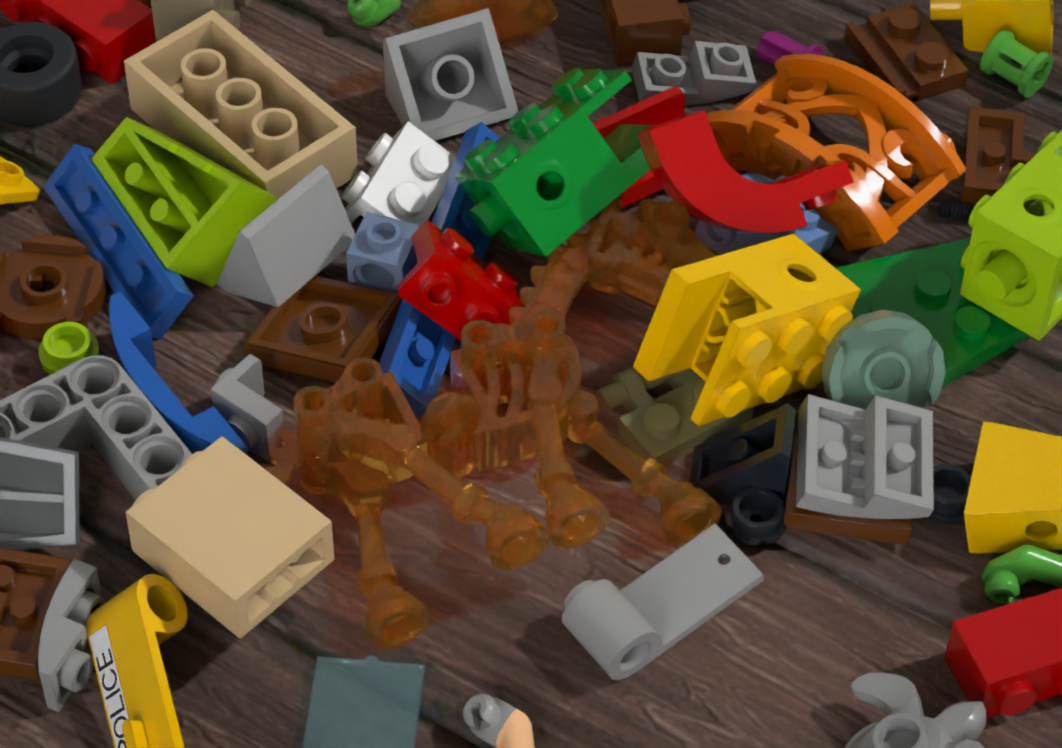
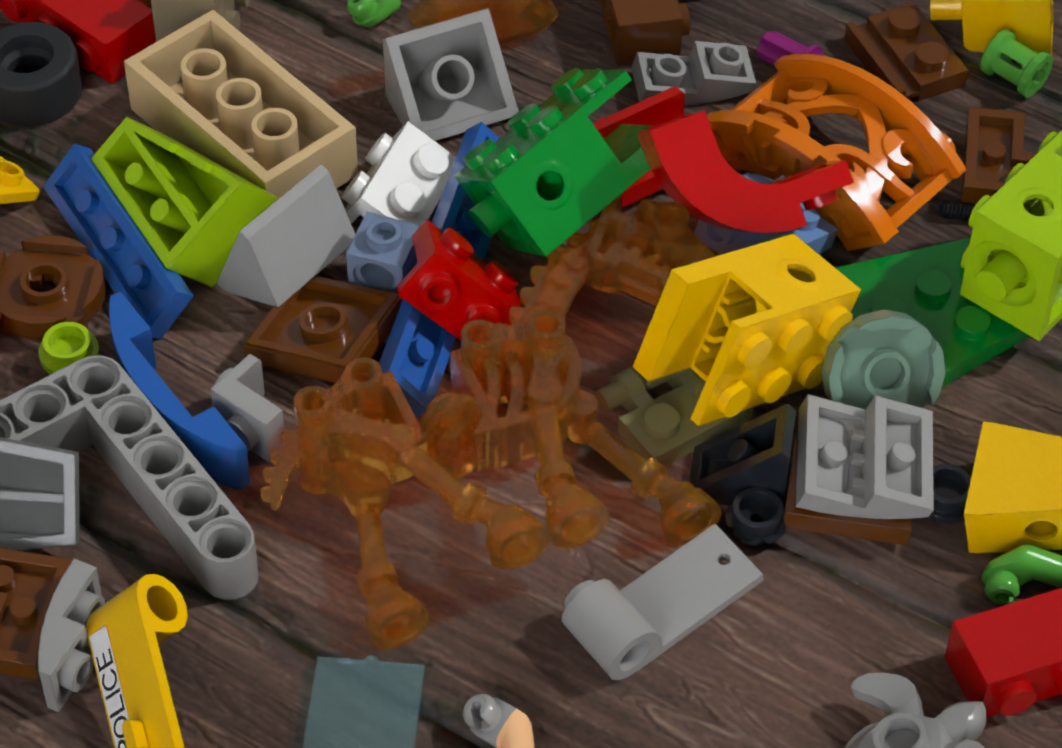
tan brick [126,436,335,639] -> none

